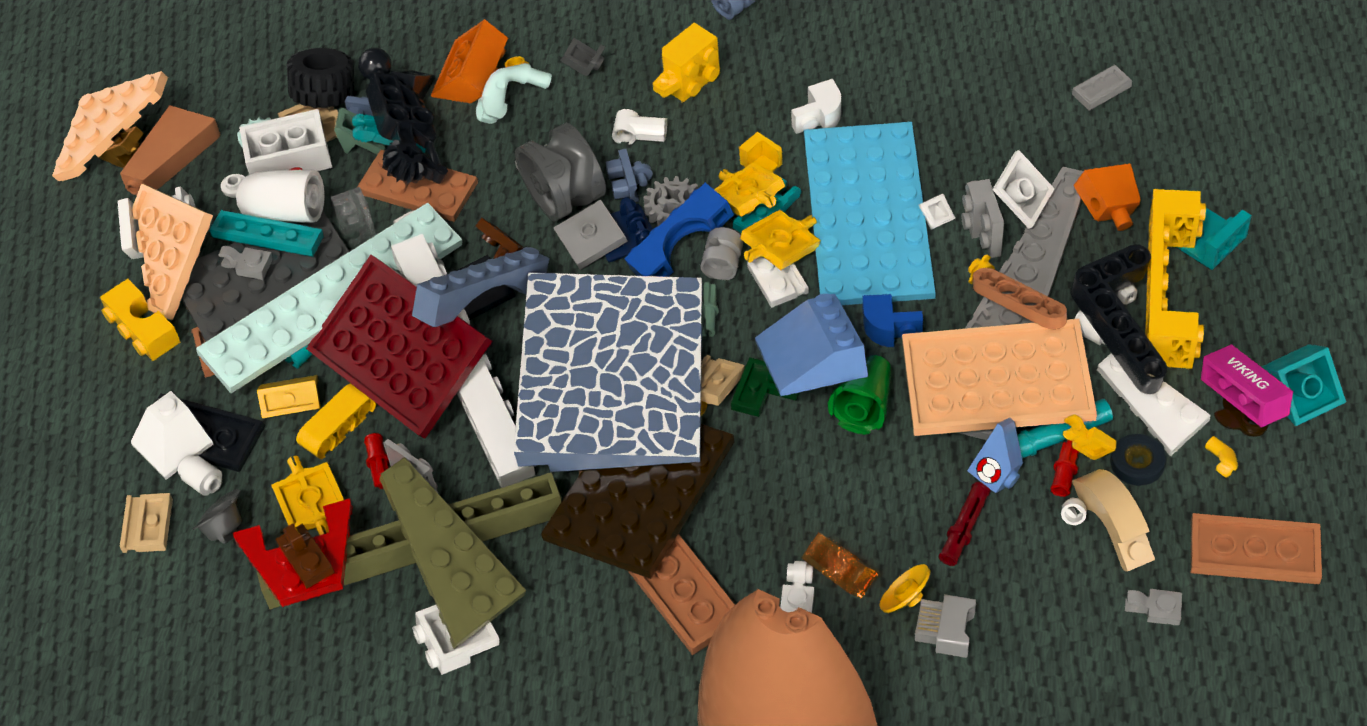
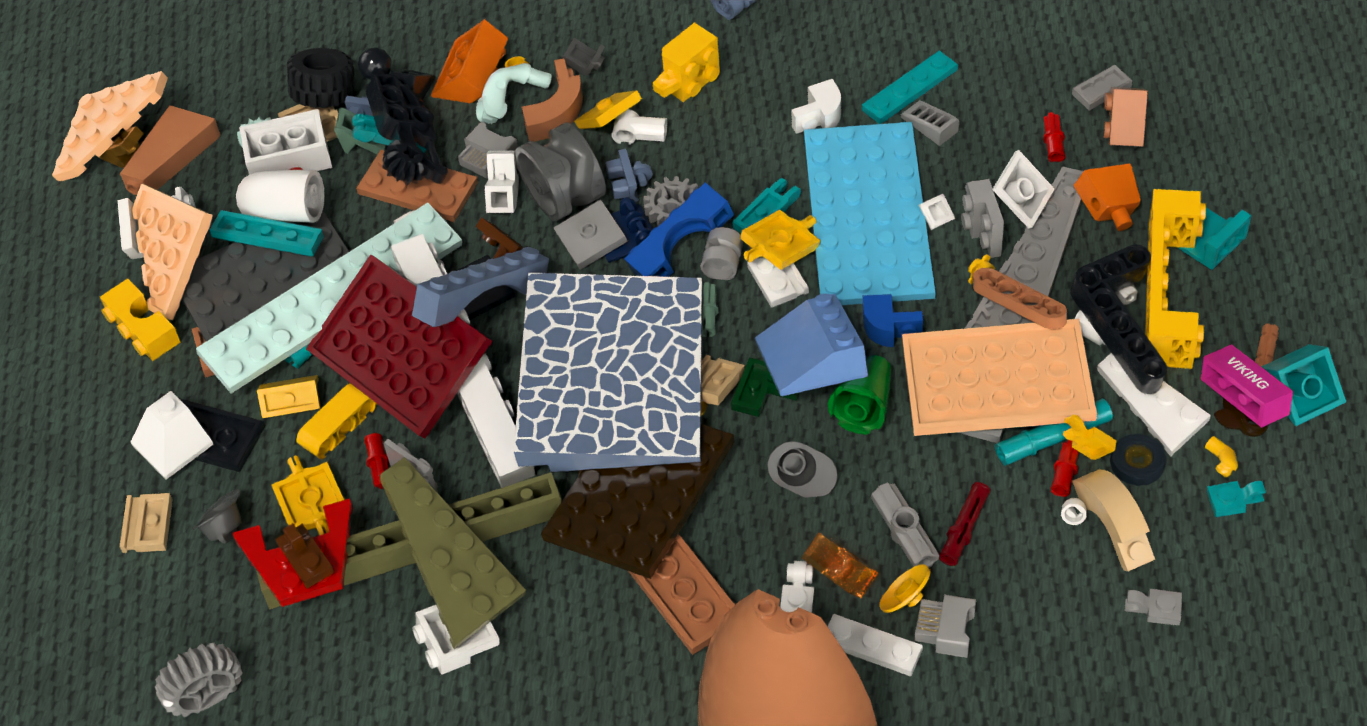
white brick [178,455,222,496] -> none
light grey plate [218,246,273,280] -> none
white plate [221,174,245,198] -> none
clear hinge [331,187,376,245] -> none
yellow plate [714,162,785,217] -> none
yellow panel [739,131,782,173] -> none
medium blue slope [967,418,1023,493] -> none
nougat plate [1191,513,1322,584] -> none
none -> light grey gear [155,642,242,717]
none -> light grey piece [458,122,518,178]
none -> white brick [485,151,519,213]
none -> nougat arch [522,58,583,142]
none -> yellow plate [574,90,642,129]
none -> dark grey piece [767,441,837,498]
none -> white plate [828,614,923,676]
none -> teal plate [862,50,958,124]
none -> light grey piece [871,482,939,568]
none -> light grey slope [901,100,959,146]
none -> red axle [1043,112,1065,162]
none -> brick [1104,87,1148,146]
none -> teal plate [1206,481,1266,517]
none -> nougat axle [1255,323,1279,366]

